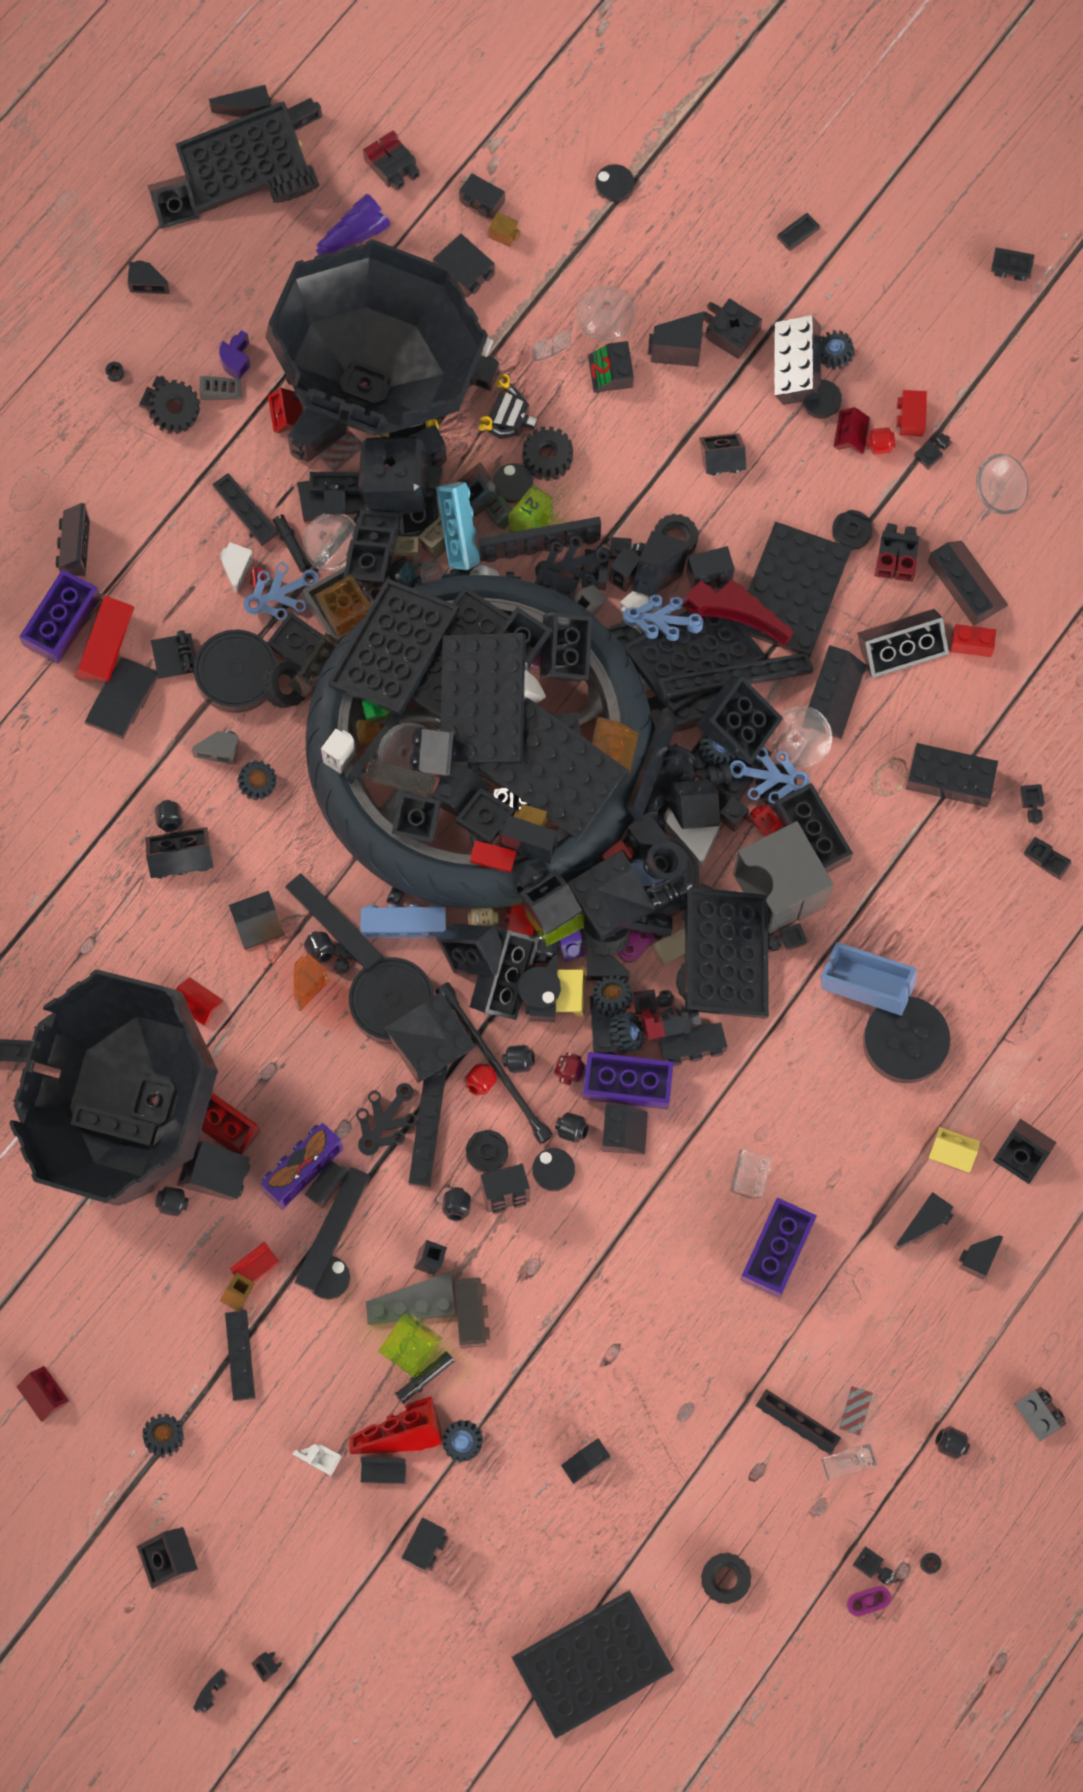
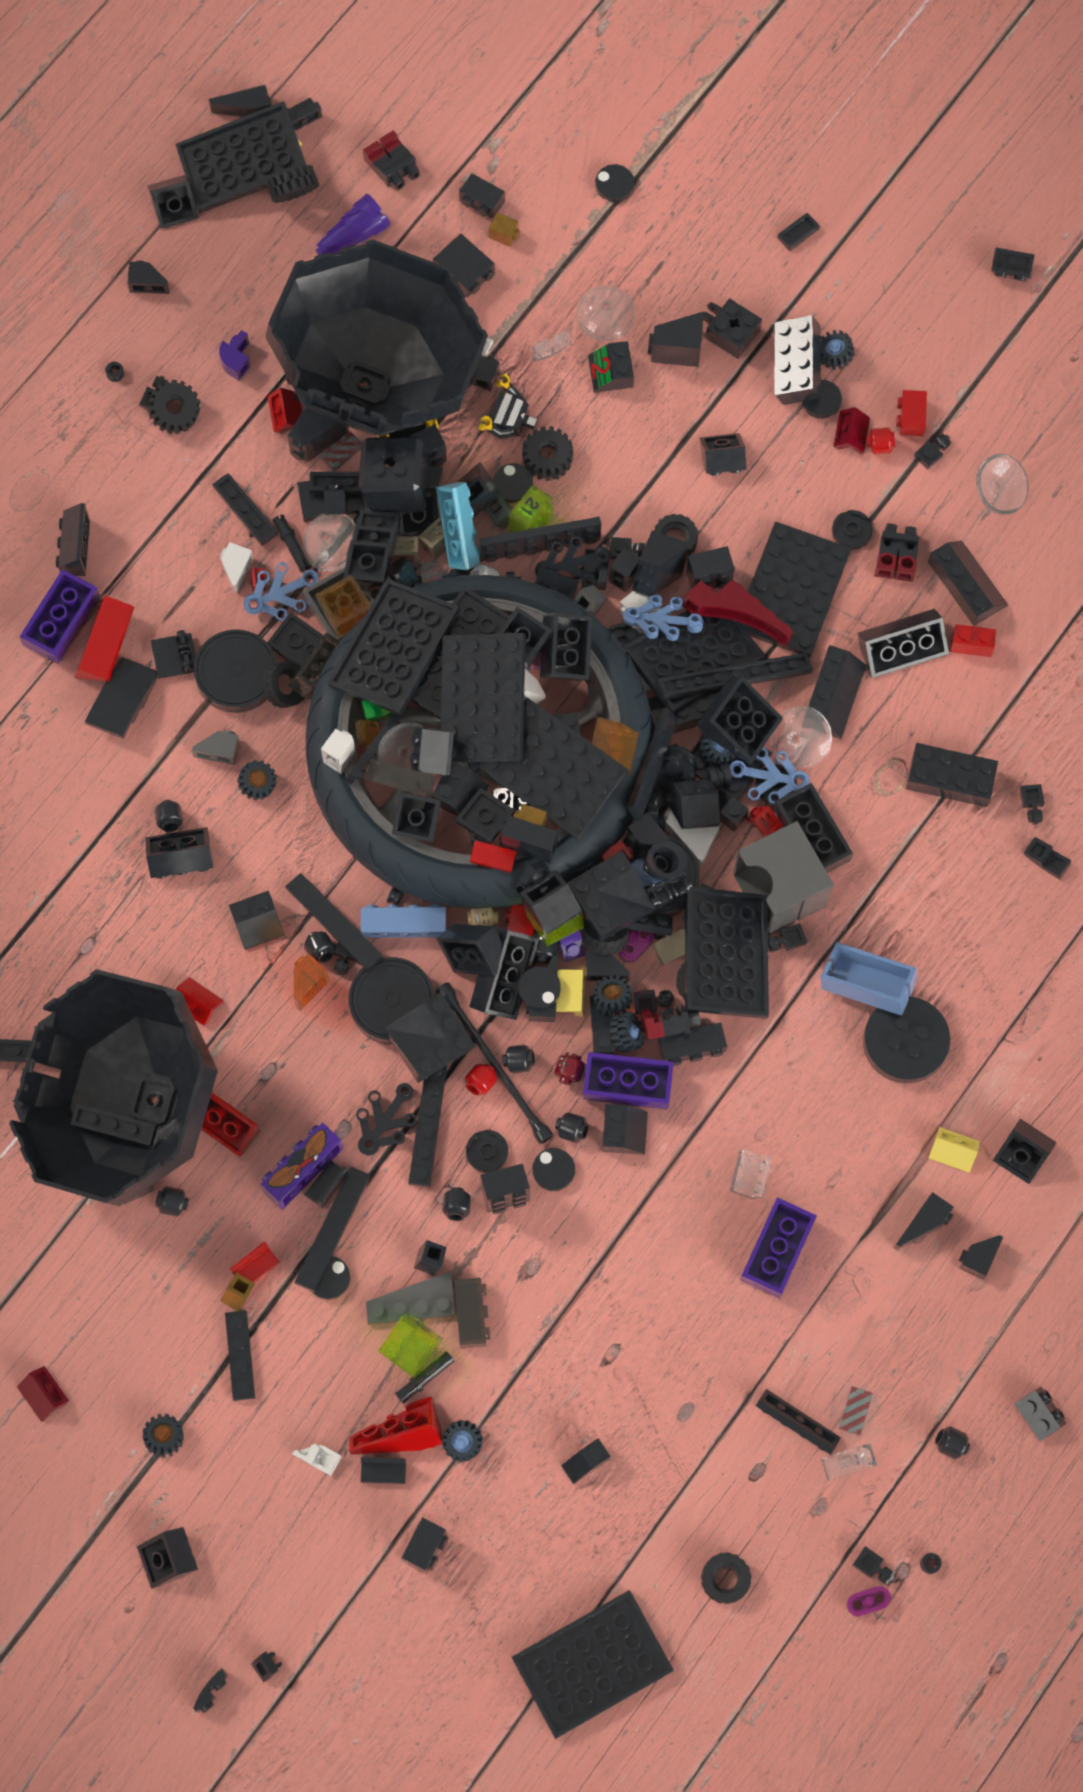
black slope [177,1141,250,1200] -> none
dark grey slope [200,376,241,400] -> none

